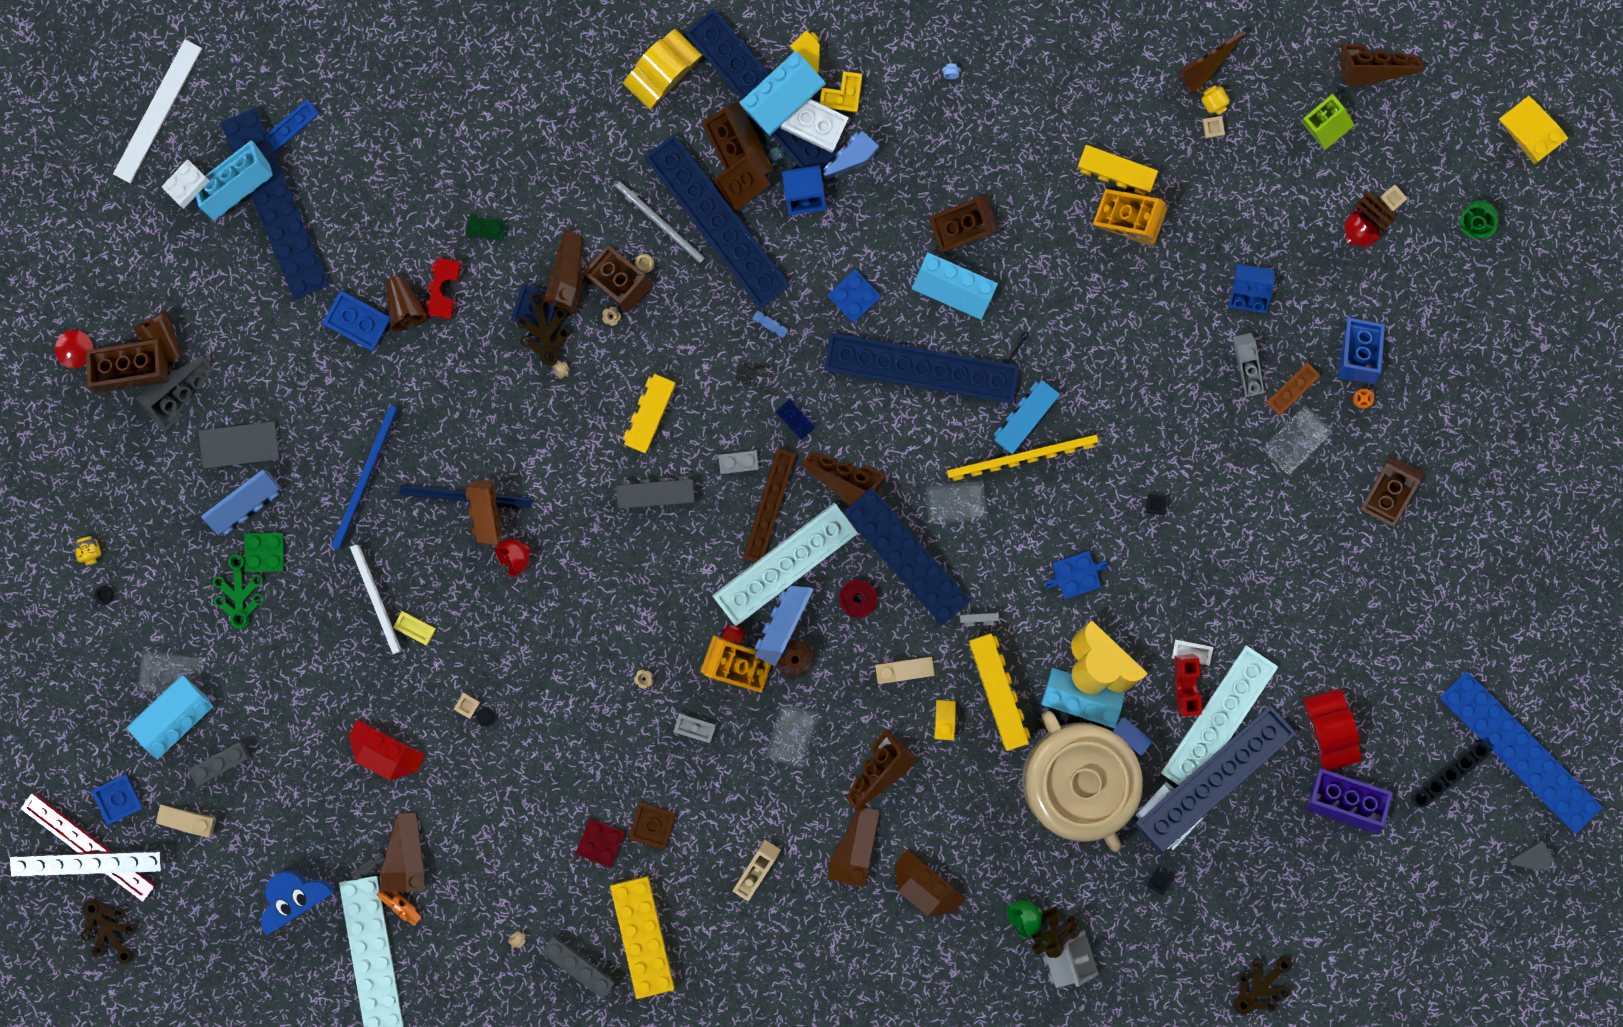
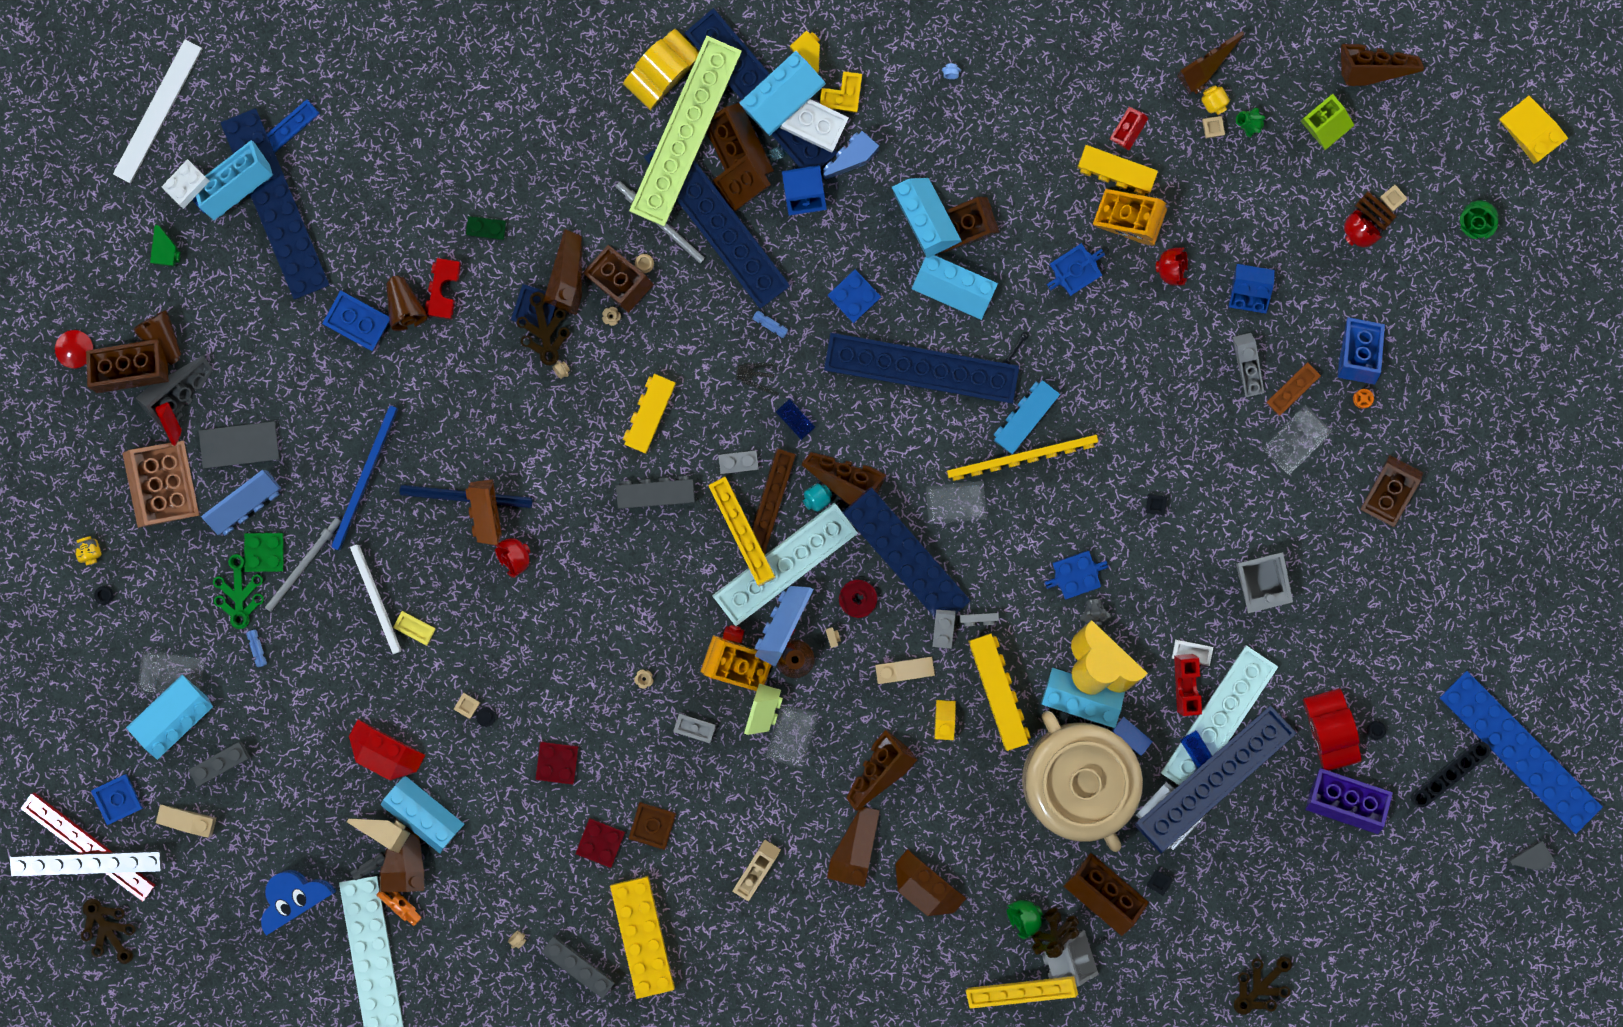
none -> nougat slope [122,441,199,528]
none -> green slope [150,225,181,267]
none -> red slope [155,402,181,446]
none -> medium blue axle [246,630,267,667]
none -> light grey bar [265,517,342,612]
none -> tan slope [347,819,410,853]
none -> medium azure slope [381,776,464,853]
none -> dark red plate [535,742,579,785]
none -> yellowish green plate [629,36,742,227]
none -> yellow plate [708,477,776,587]
none -> yellowish green slope [744,684,783,735]
none -> teal head [803,483,832,512]
none -> tan plate [825,627,841,648]
none -> medium azure slope [892,178,962,258]
none -> light grey plate [933,610,955,649]
none -> yellow plate [965,976,1078,1008]
none -> blue plate [1046,243,1105,296]
none -> reddish brown slope [1063,853,1149,936]
none -> dark grey rock [1080,599,1111,628]
none -> red slope [1110,107,1148,151]
none -> red cylinder [1156,247,1188,286]
none -> clear blue plate [1180,730,1212,769]
none -> green rock [1236,108,1265,138]
none -> light grey piece [1236,552,1293,613]
none -> black plate [1367,721,1386,740]

